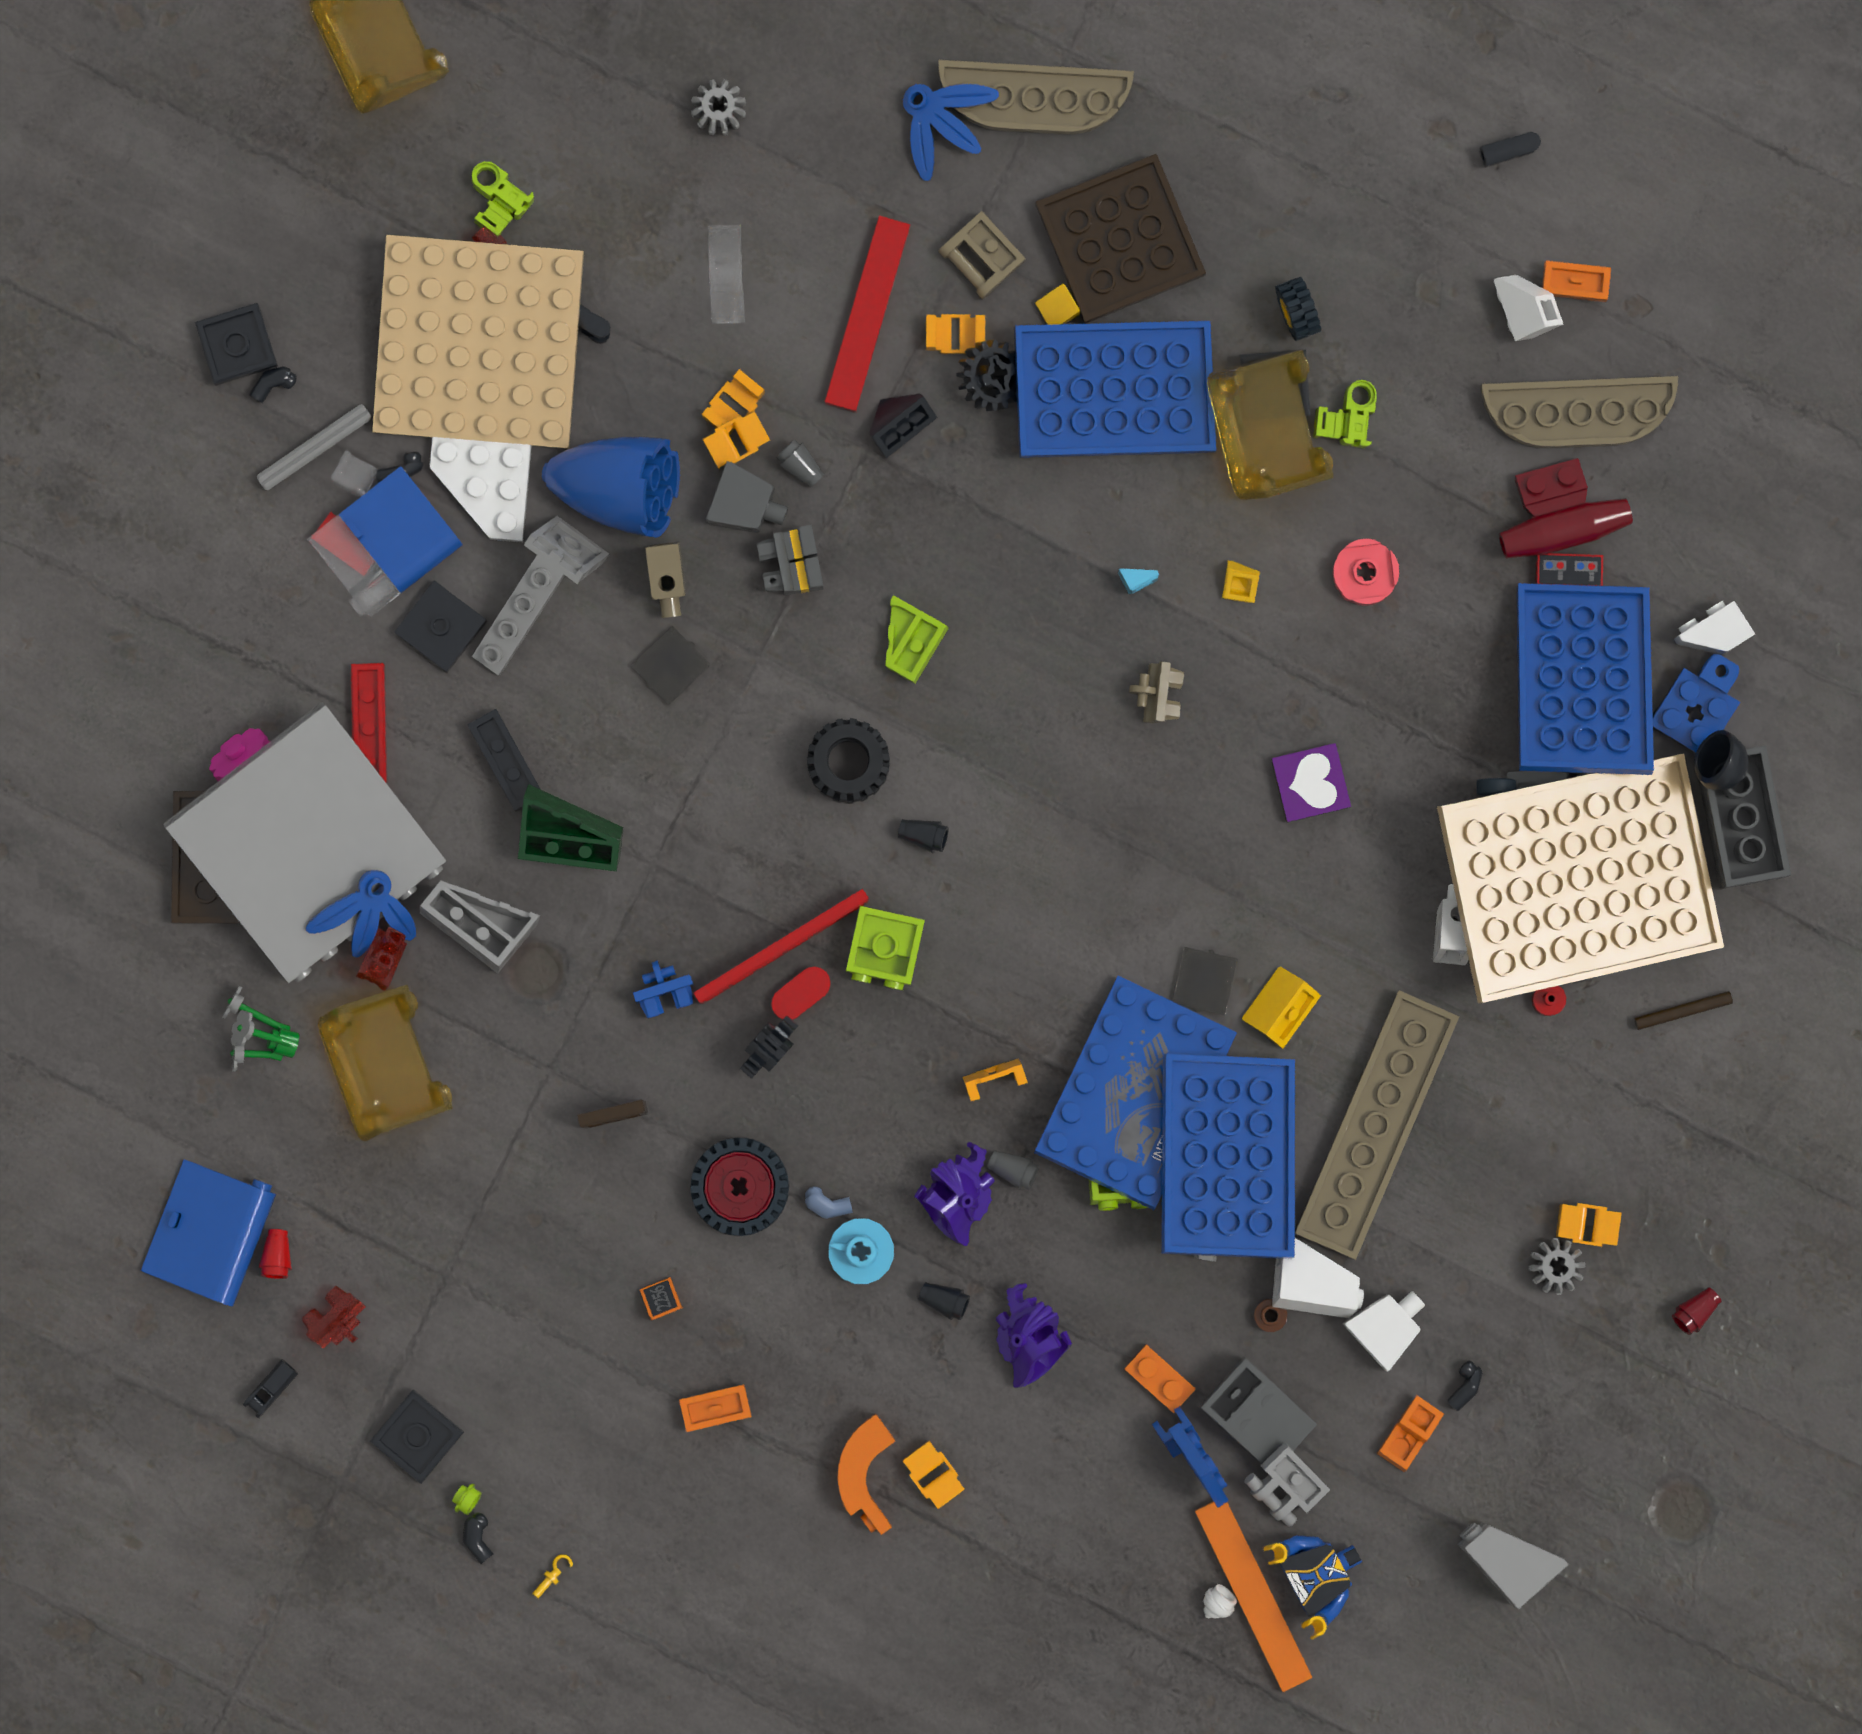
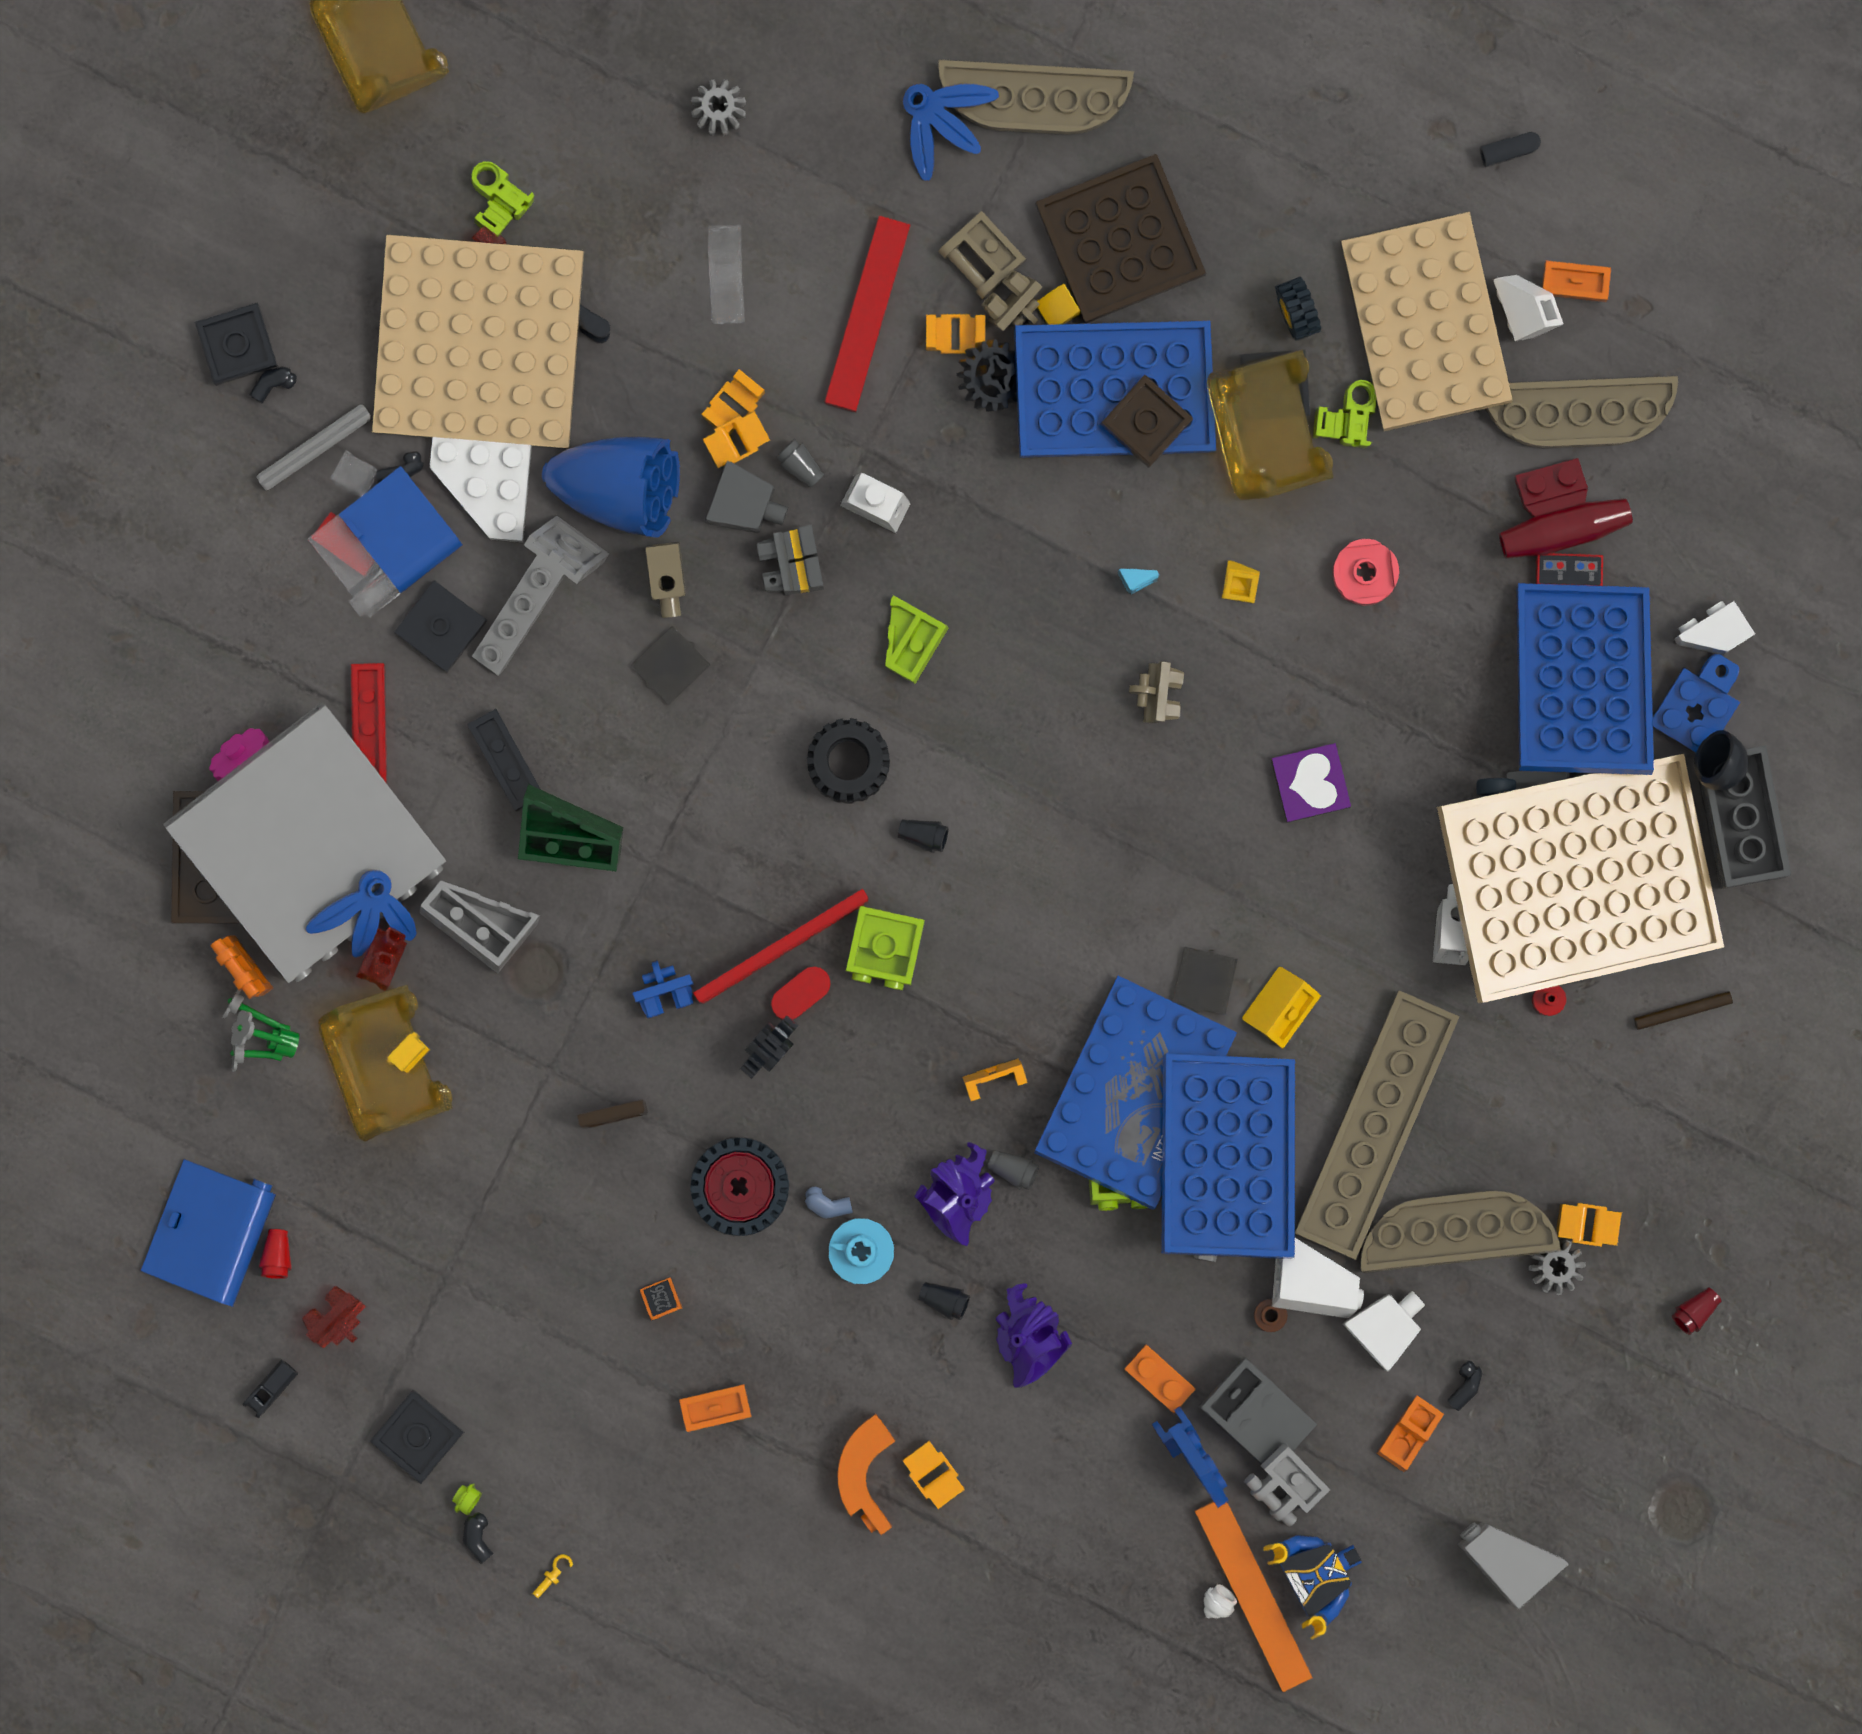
black slope [869,393,938,458] -> none
none -> orange plate [210,935,273,999]
none -> yellow piece [386,1032,430,1074]
none -> white torso [840,473,910,533]
none -> dark tan hips [982,270,1042,331]
none -> dark brown tile [1100,375,1194,468]
none -> tan plate [1341,212,1513,431]
none -> dark tan plate [1361,1191,1561,1273]

